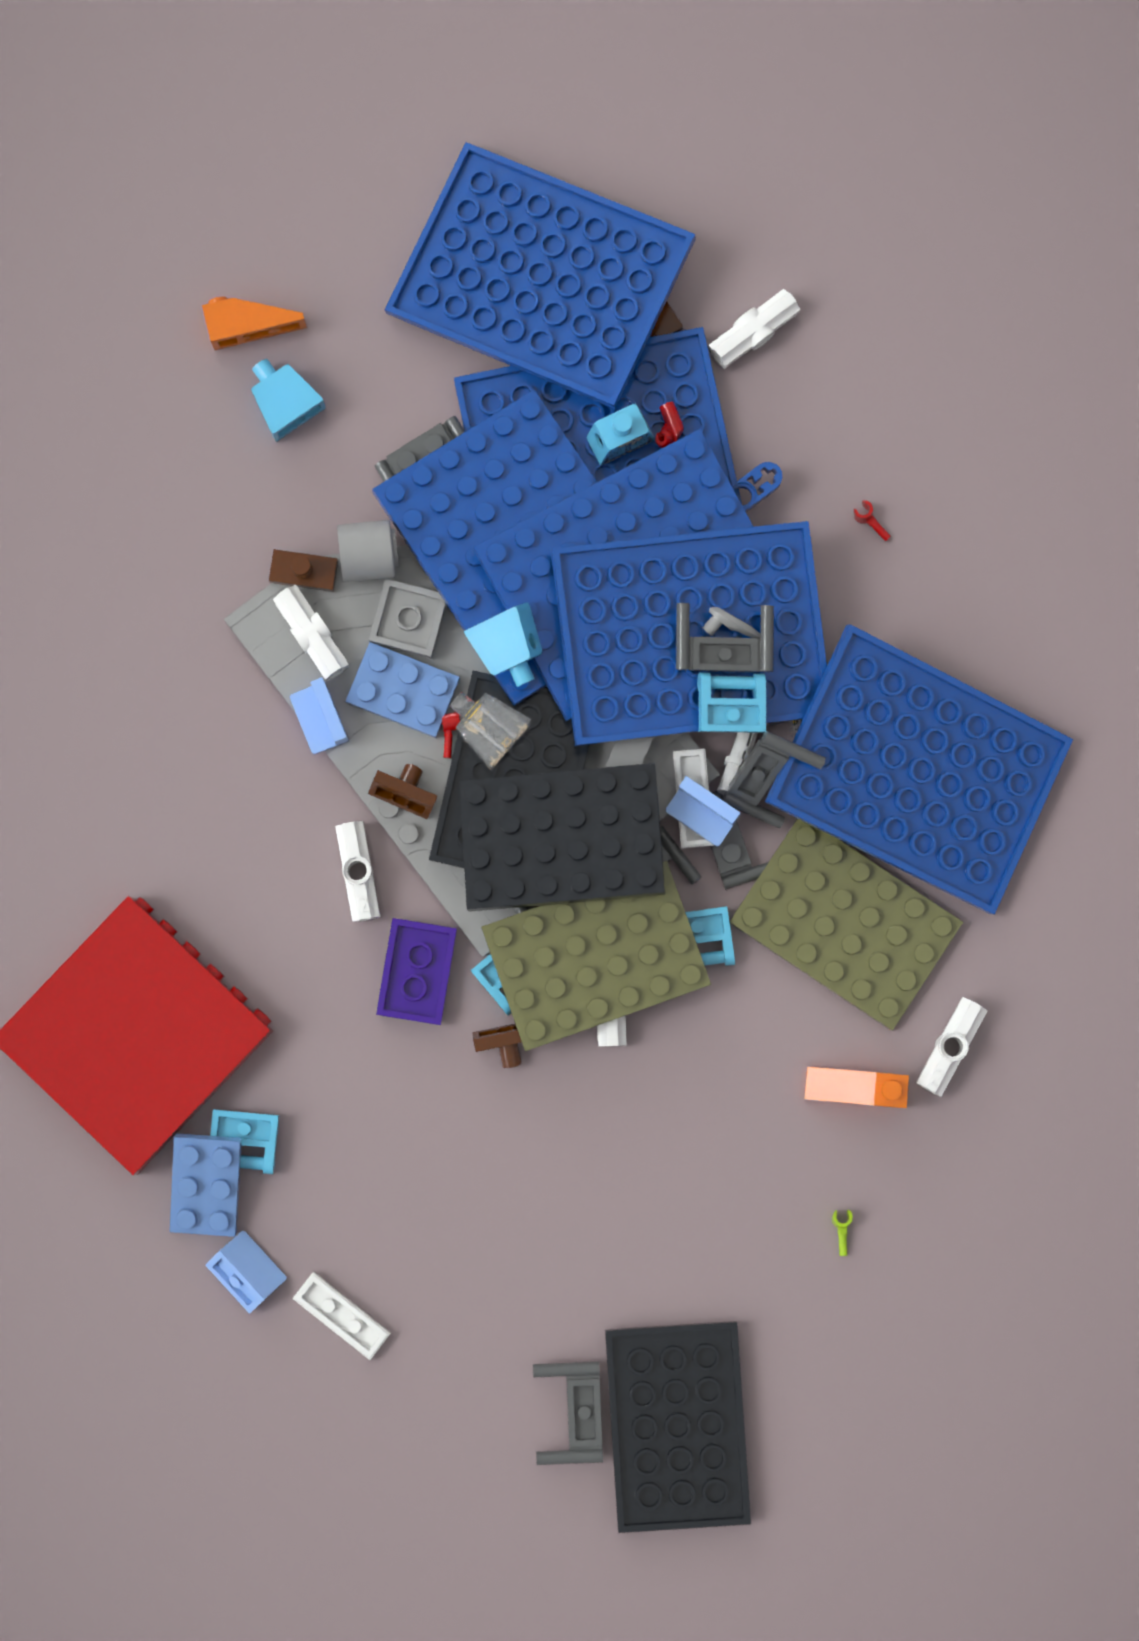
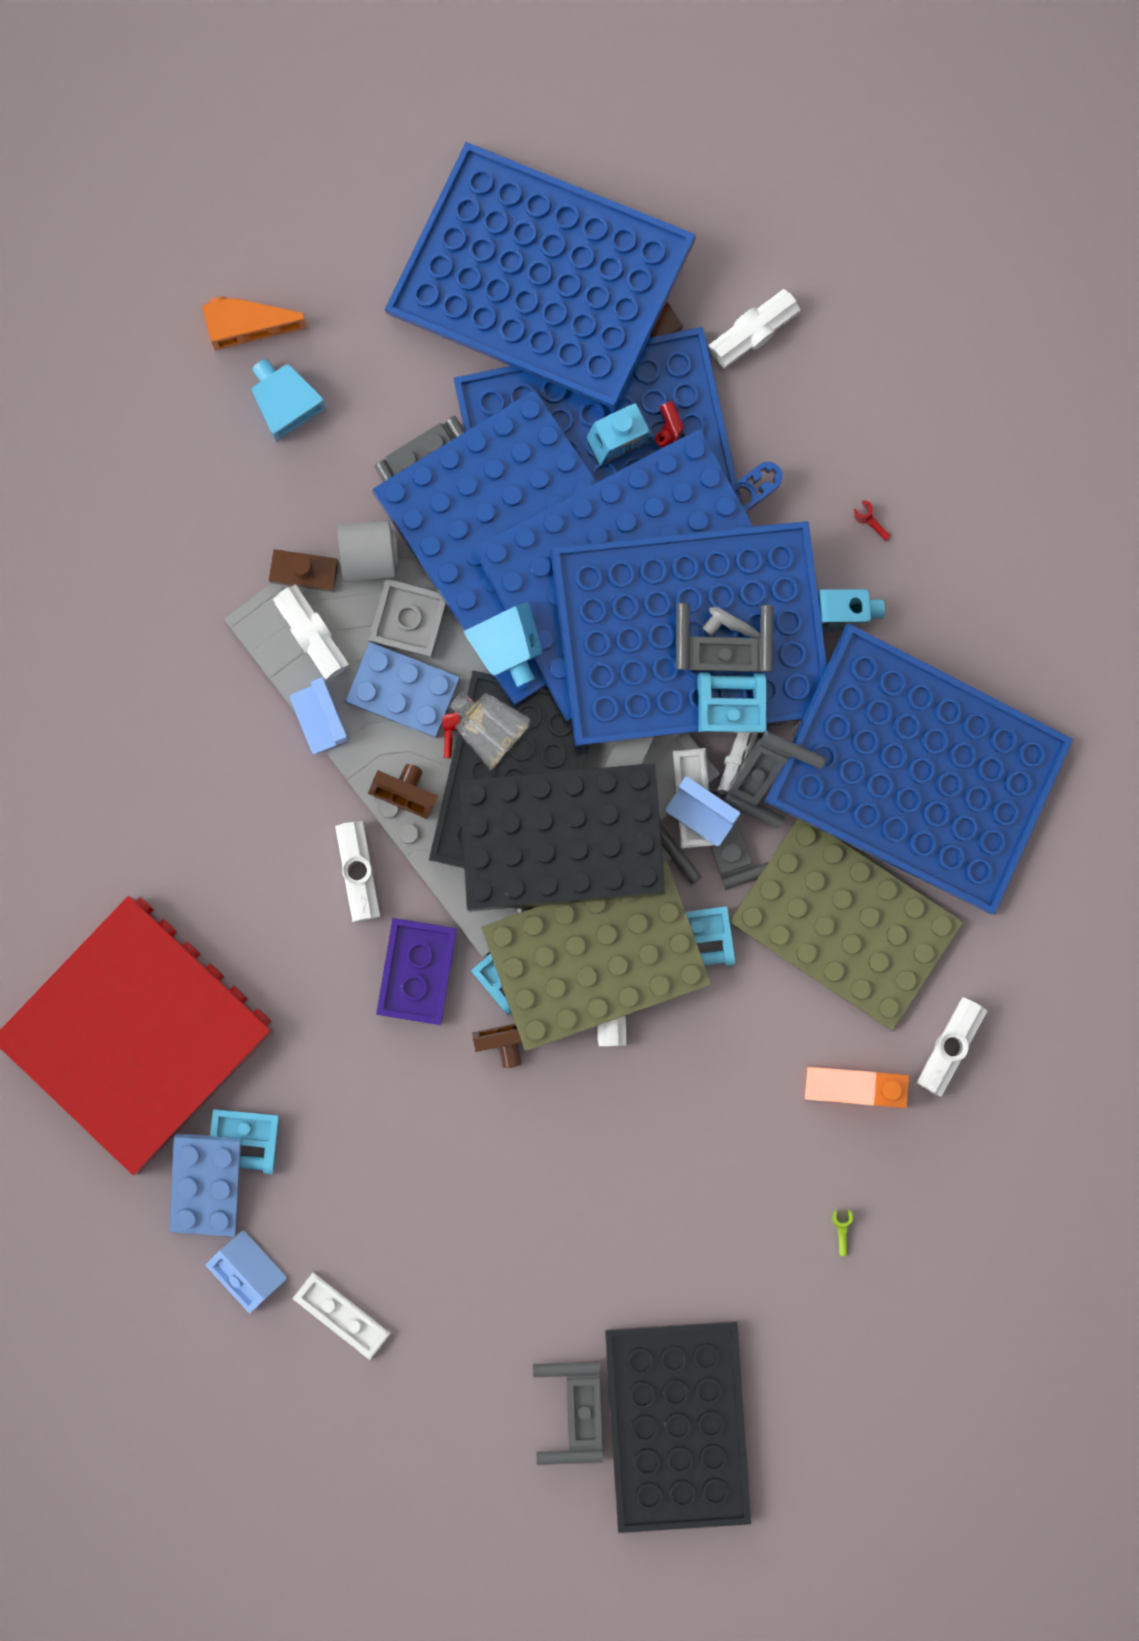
none -> medium azure torso [818,589,885,632]

